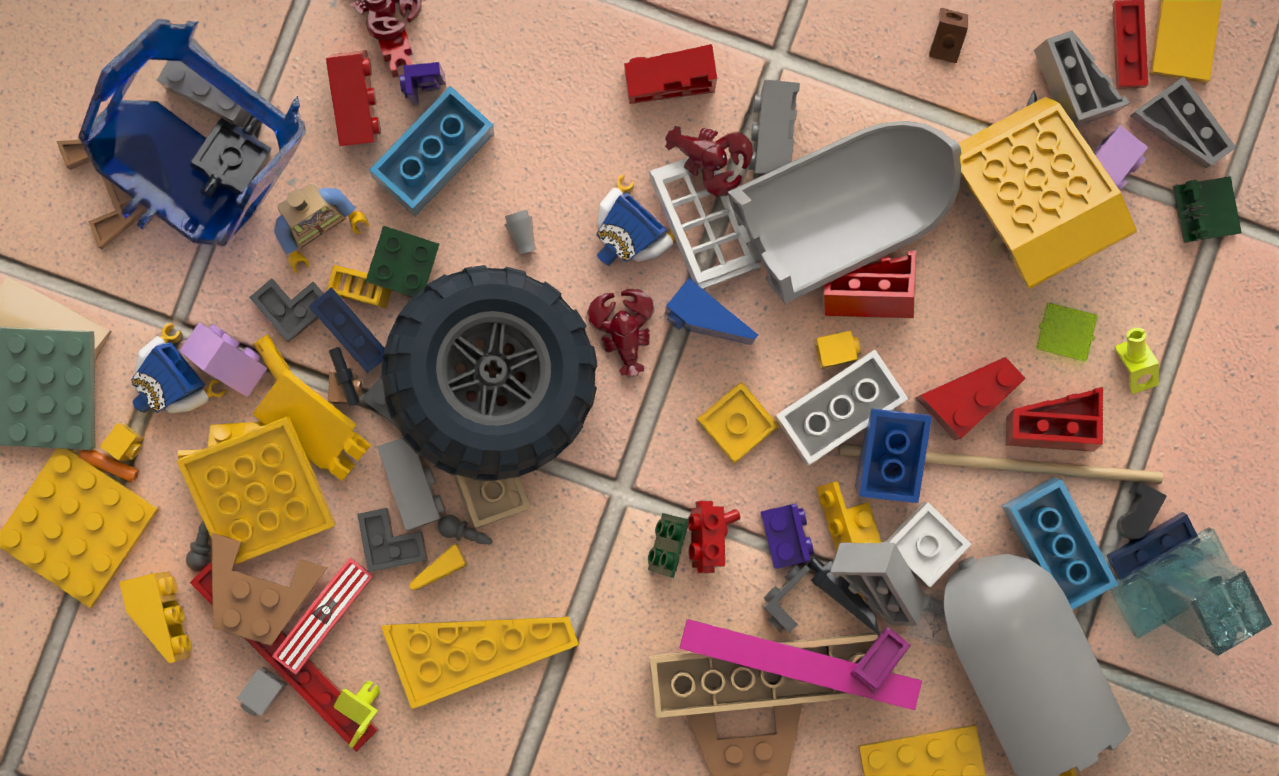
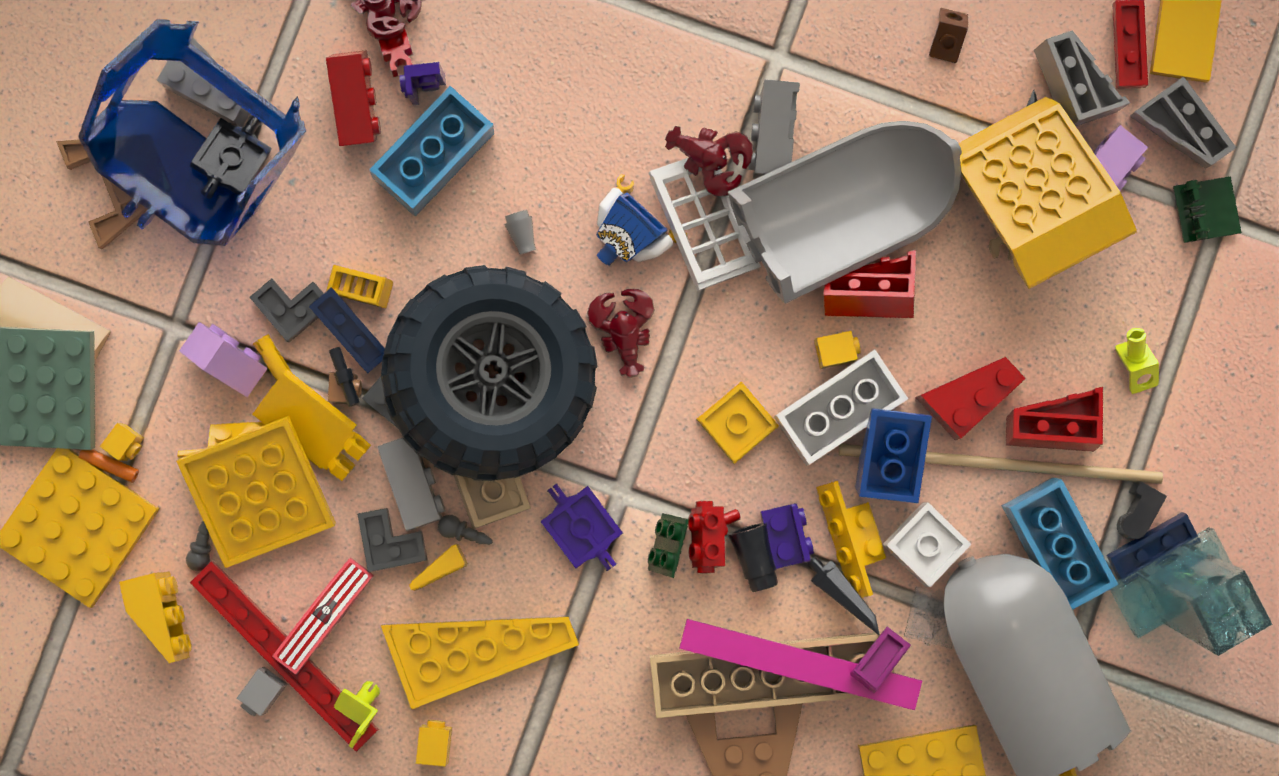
torso [131,323,227,414] -> none
medium nougat wing [212,533,328,645] -> none
torso [274,184,369,274] -> none
dark green hinge [365,226,440,298] -> none
red wedge [624,44,717,104] -> none
blue slope [665,278,758,345] -> none
dark grey bracket [762,565,810,633] -> none
light grey wedge [830,542,926,626] -> none
clear neon green piece [1036,302,1098,362] -> none
none -> yellow brick [415,720,452,767]
none -> dark purple plate [541,483,623,571]
none -> black plant [727,522,778,592]

